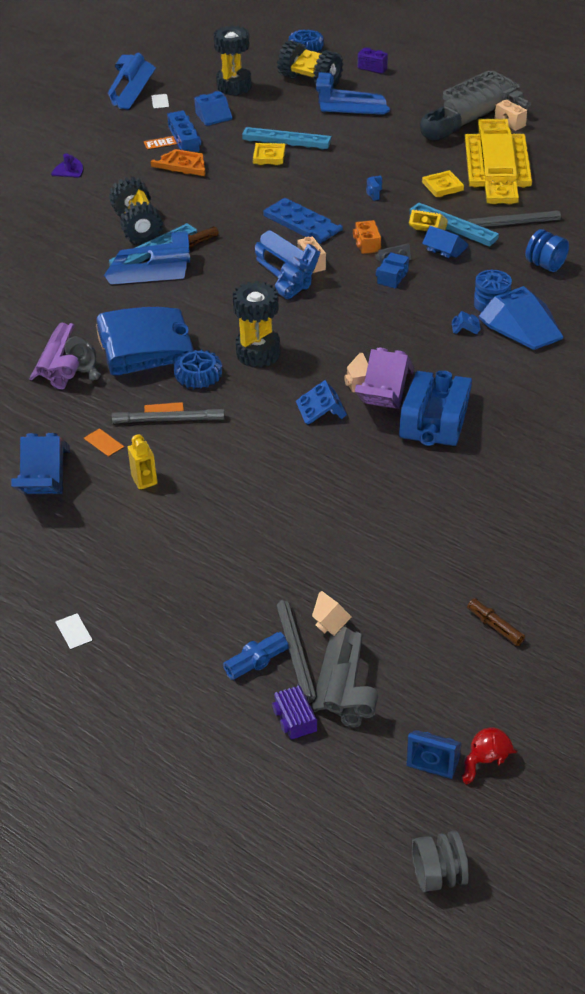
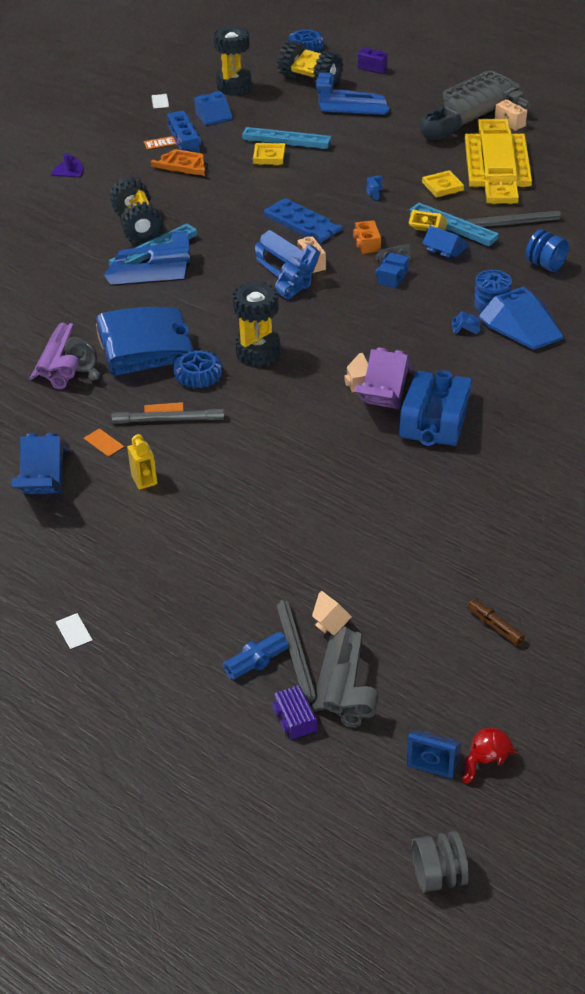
blue panel [108,53,156,109] -> none
reddish brown pin [188,226,219,248] -> none
blue bracket [296,380,347,425] -> none

